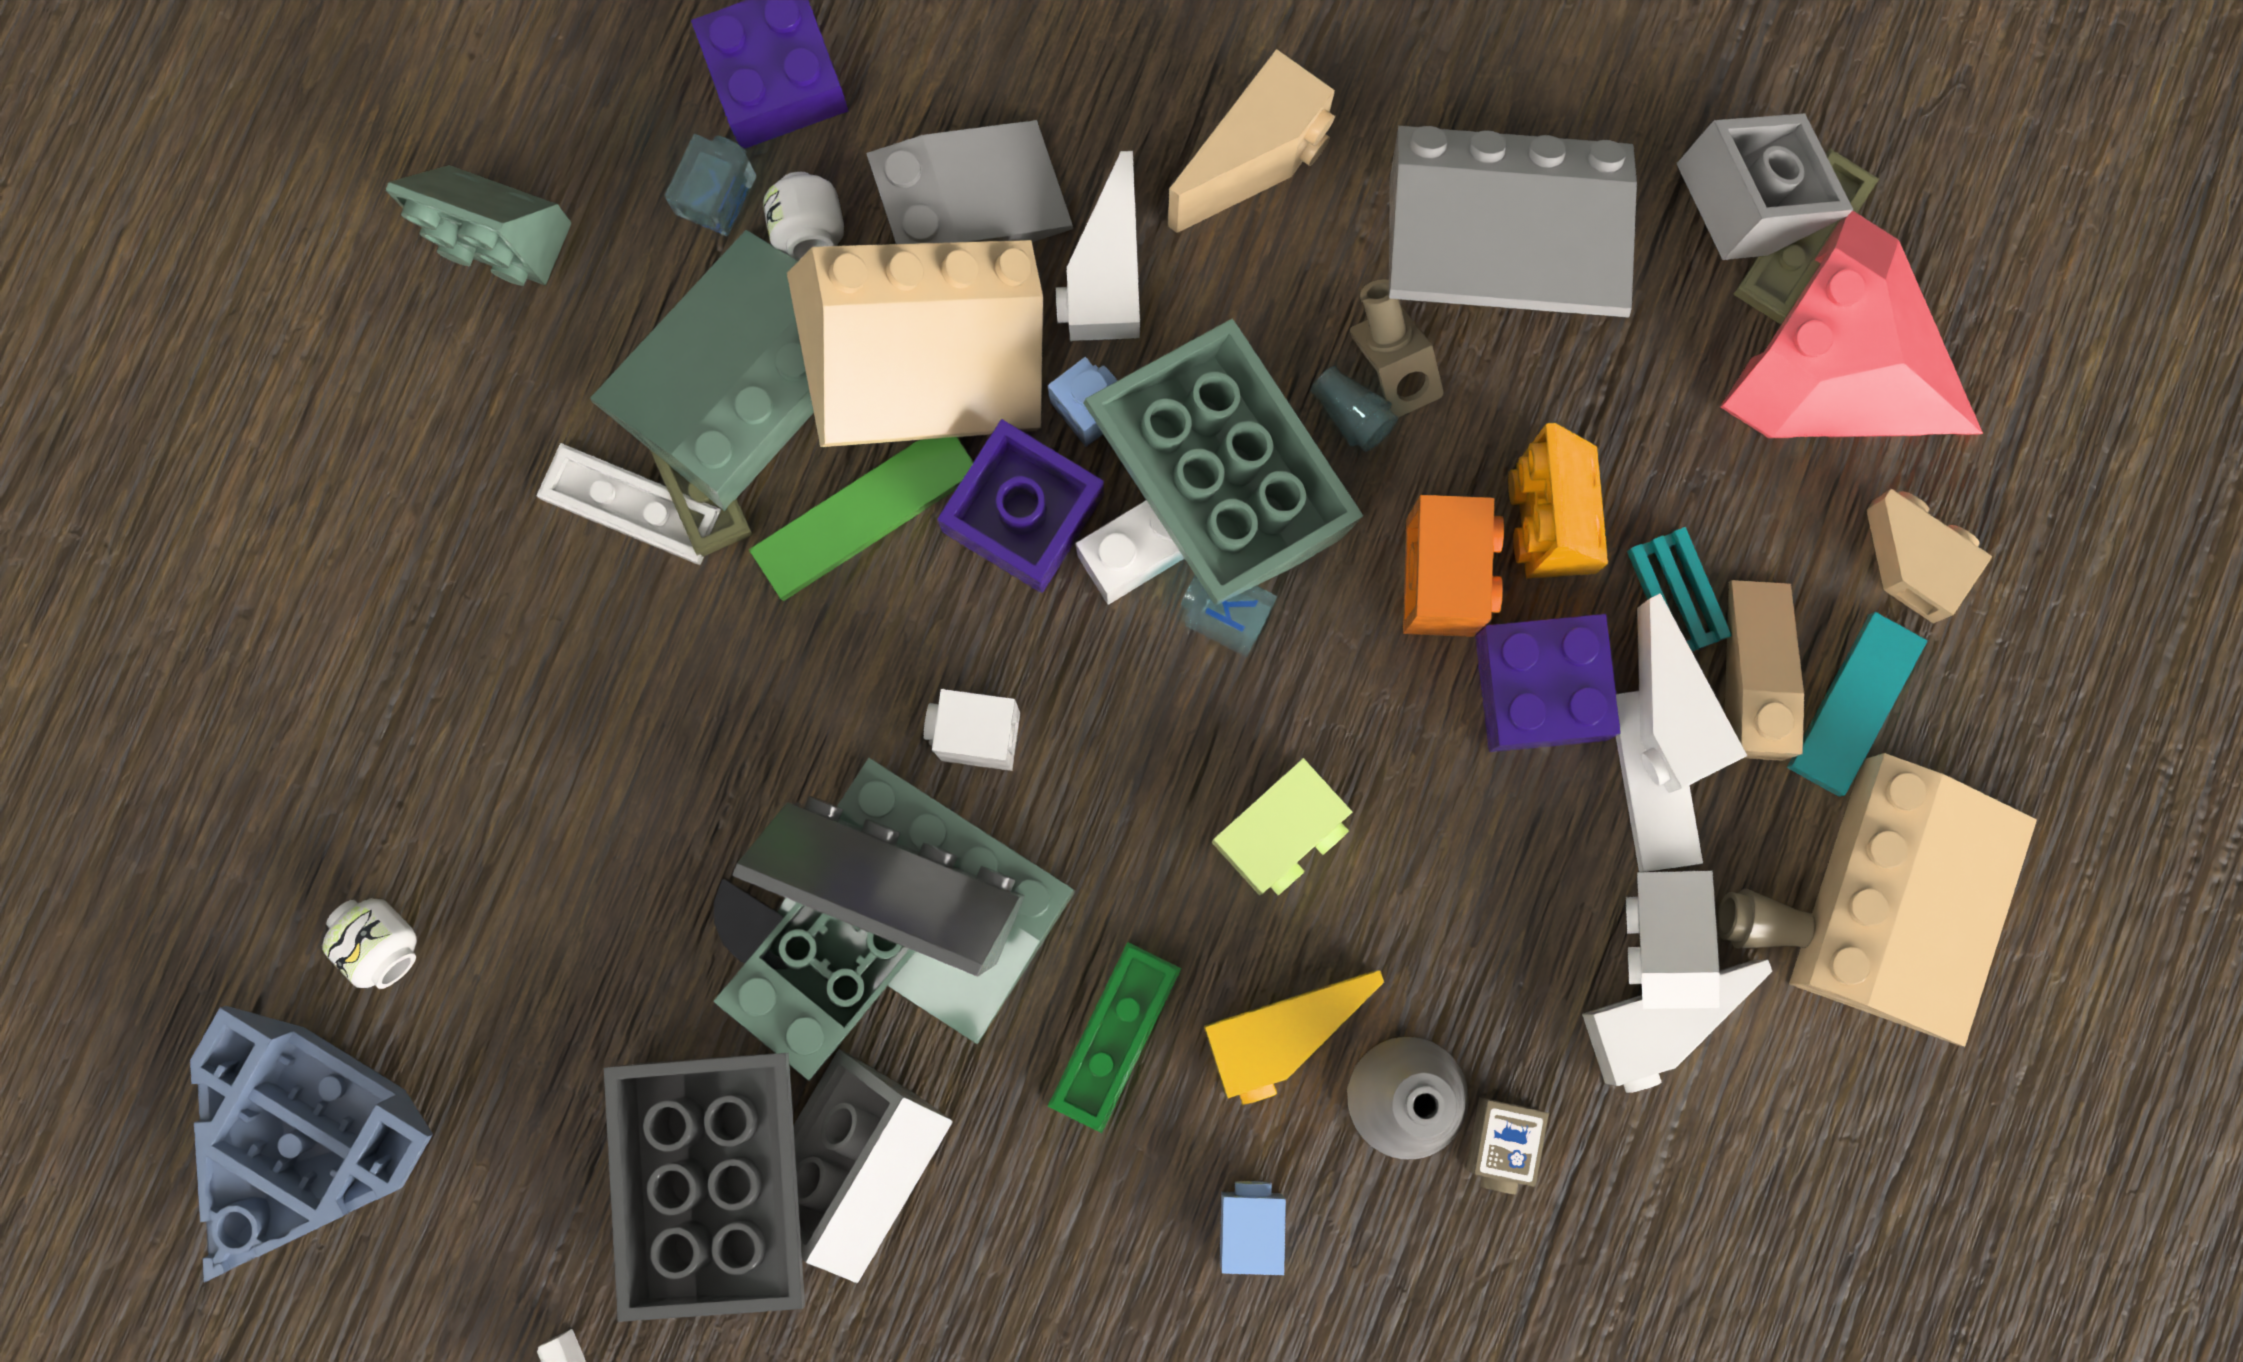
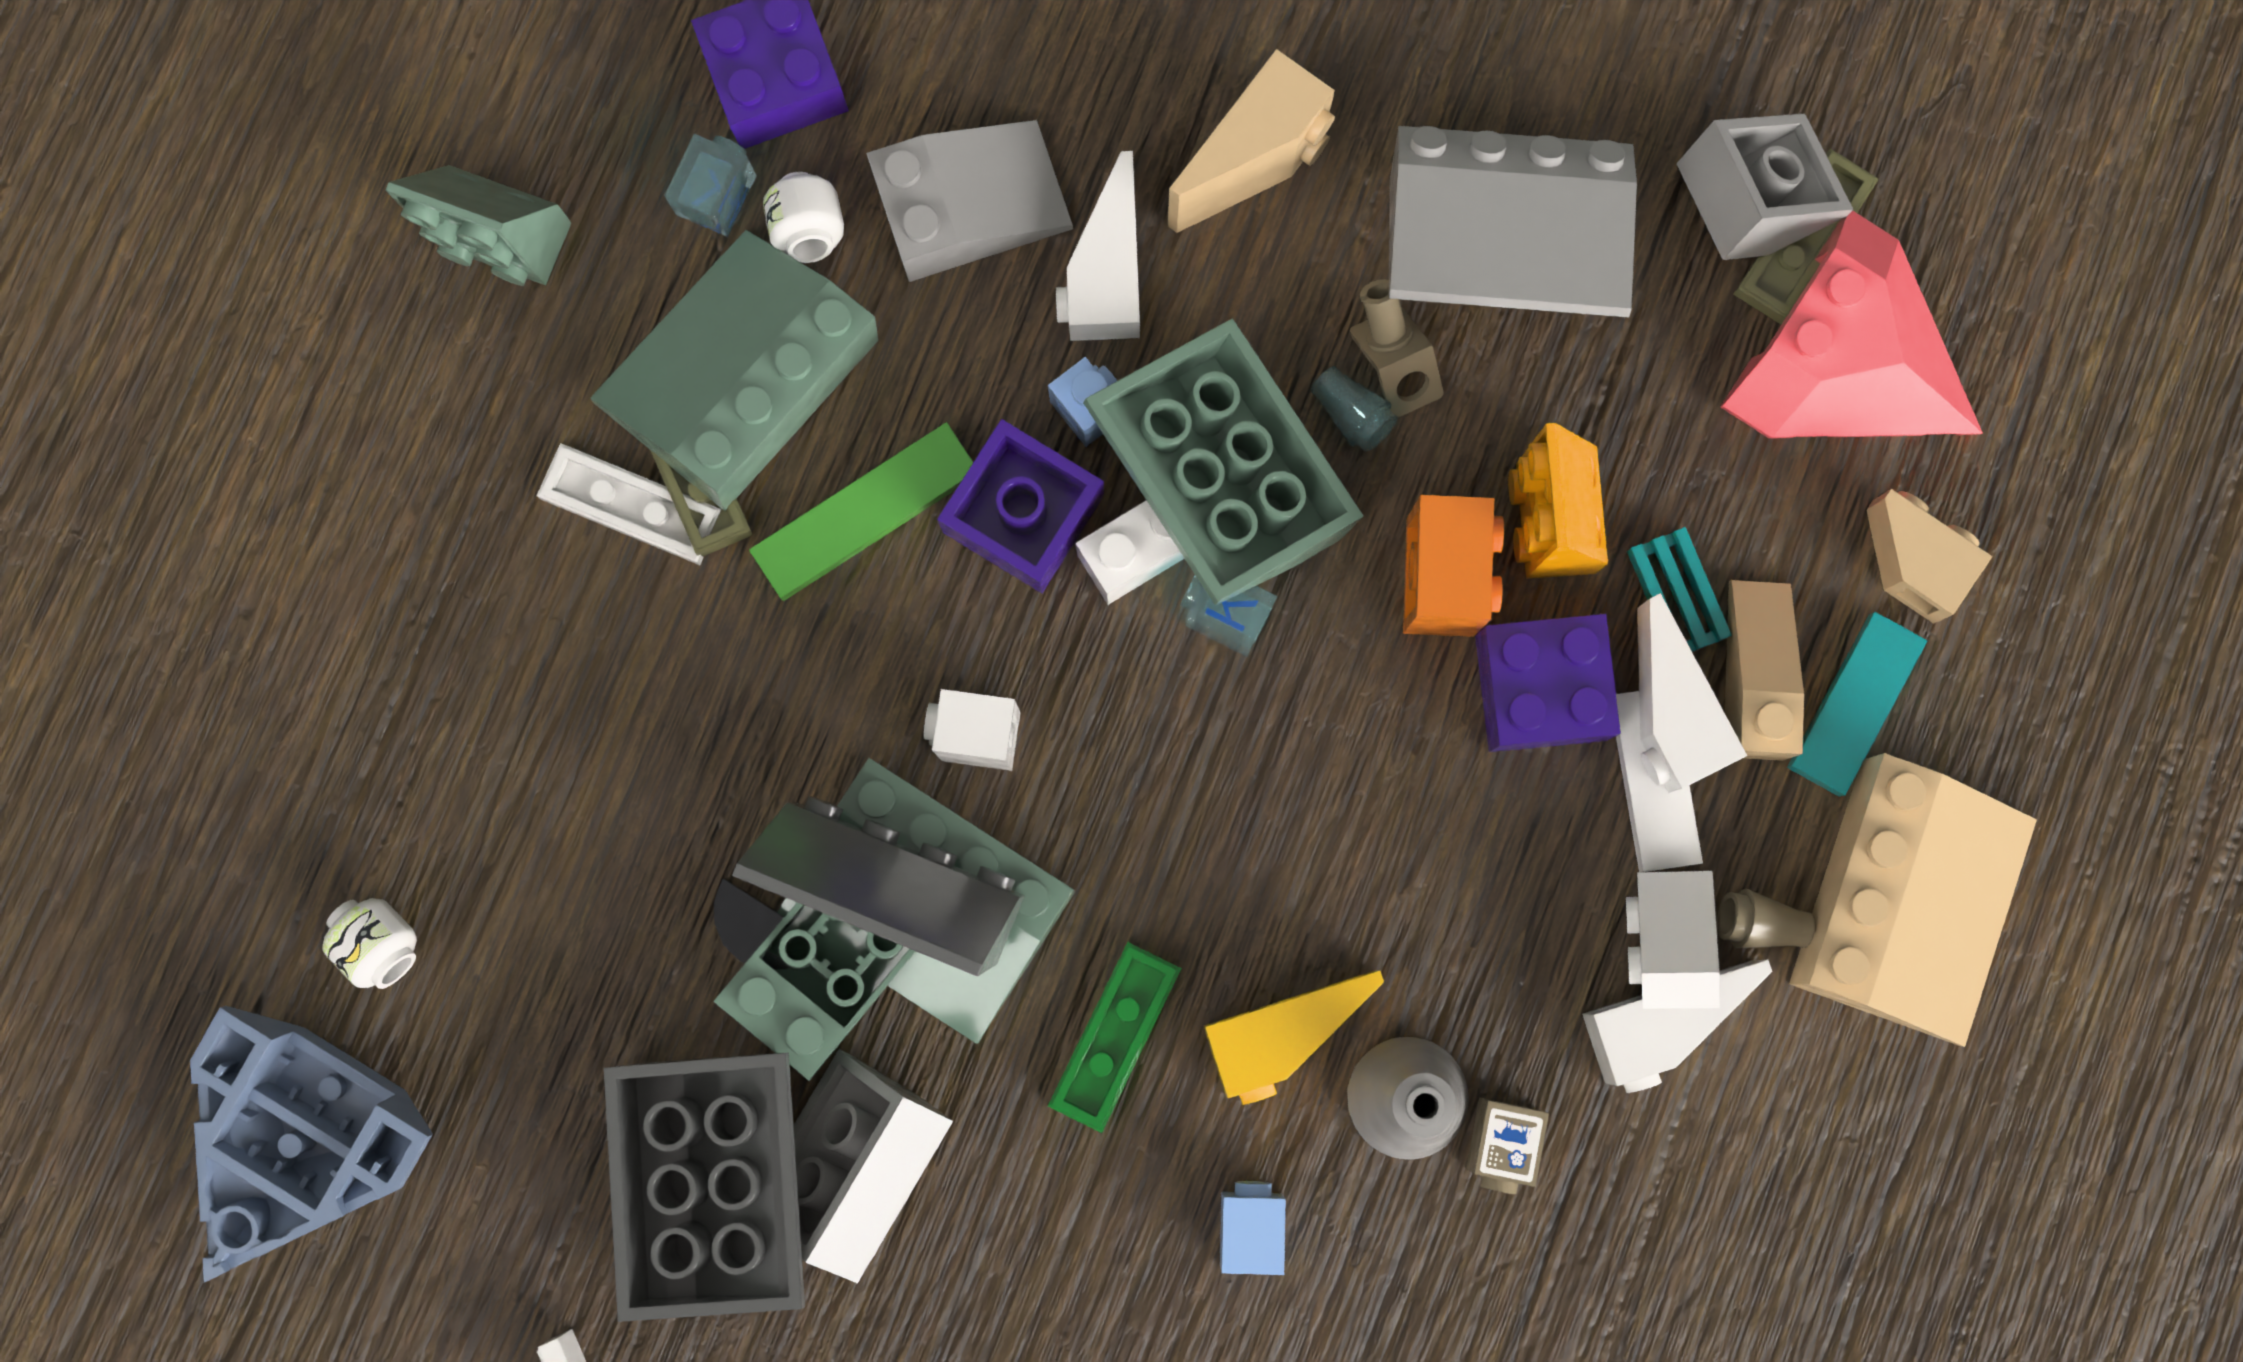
tan slope [787,240,1043,447] -> none
yellowish green brick [1212,758,1352,896] -> none

